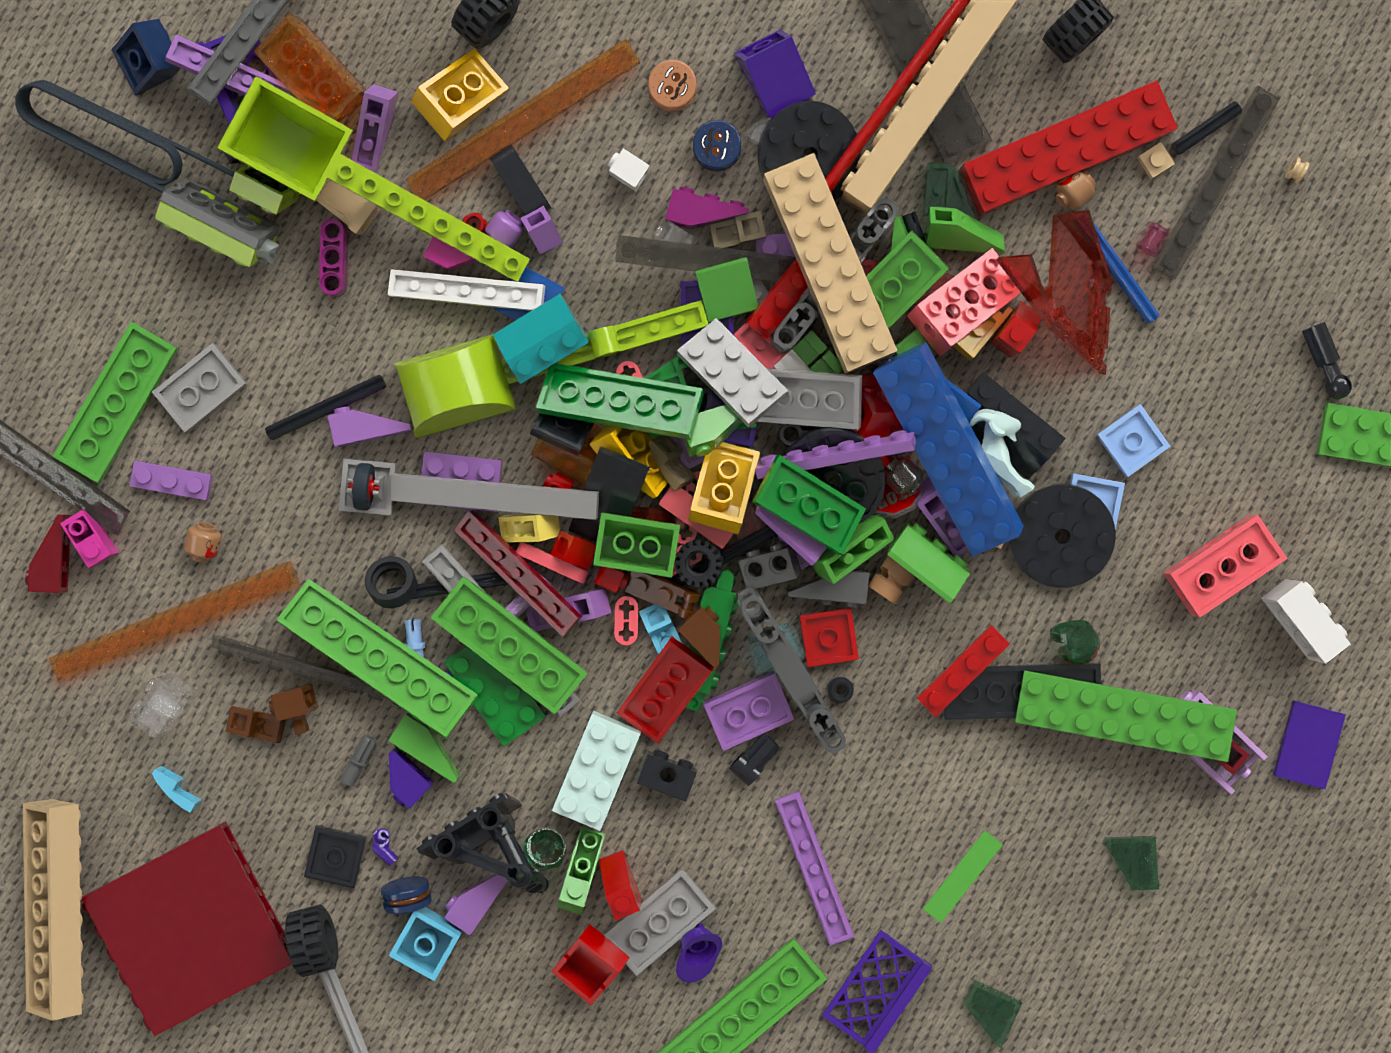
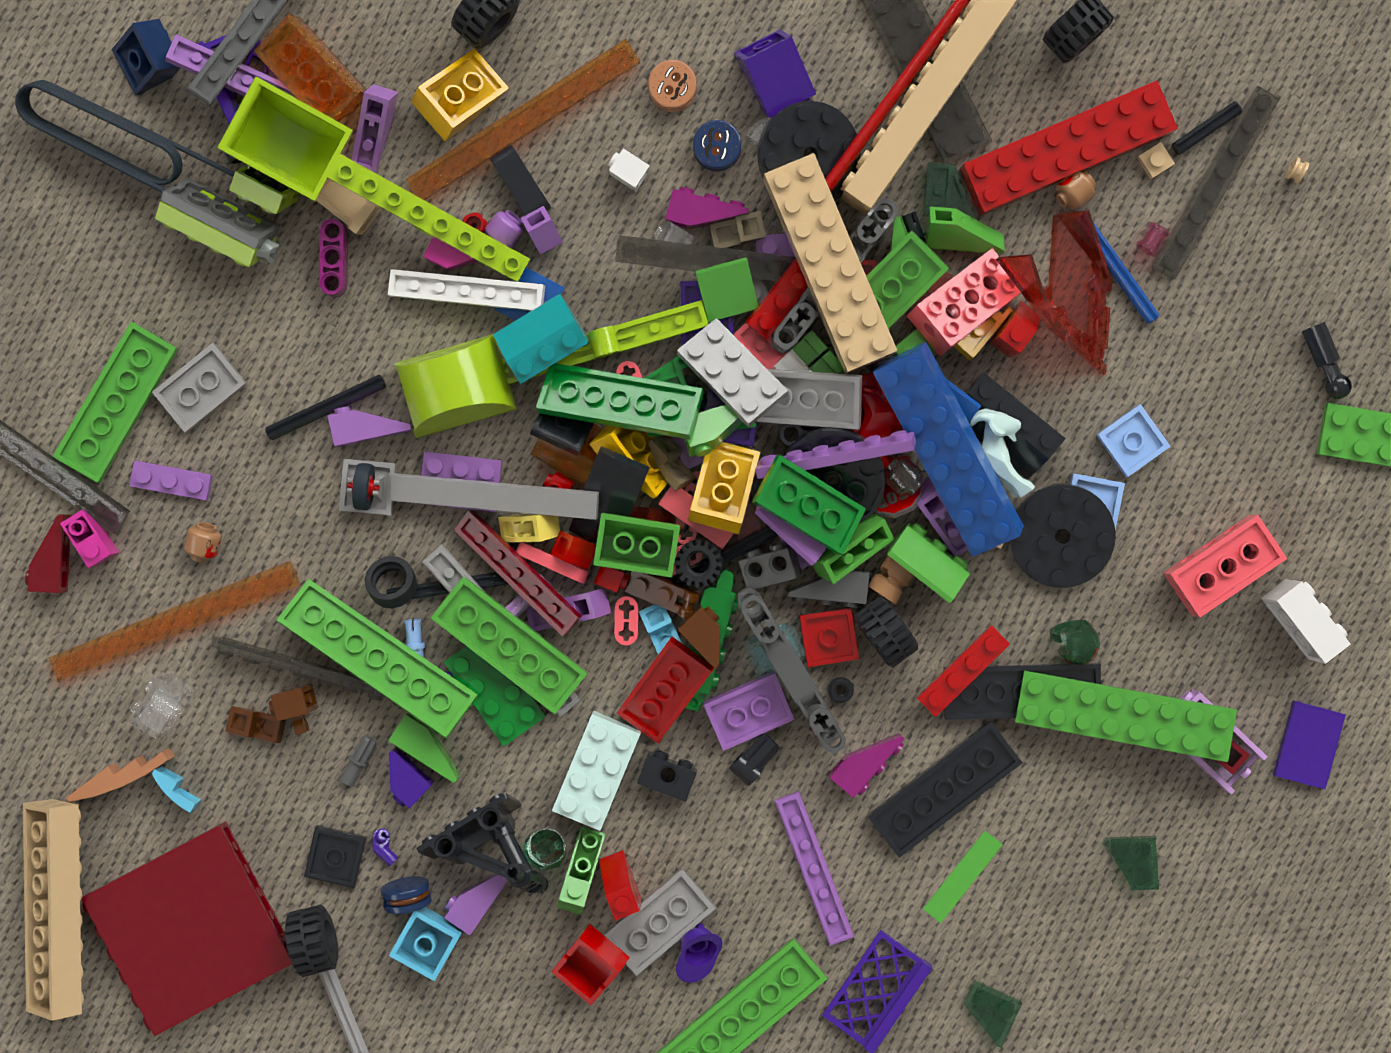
none -> nougat slope [66,749,175,802]
none -> magenta slope [828,733,904,798]
none -> black tyre [854,596,919,668]
none -> black plate [867,721,1023,858]

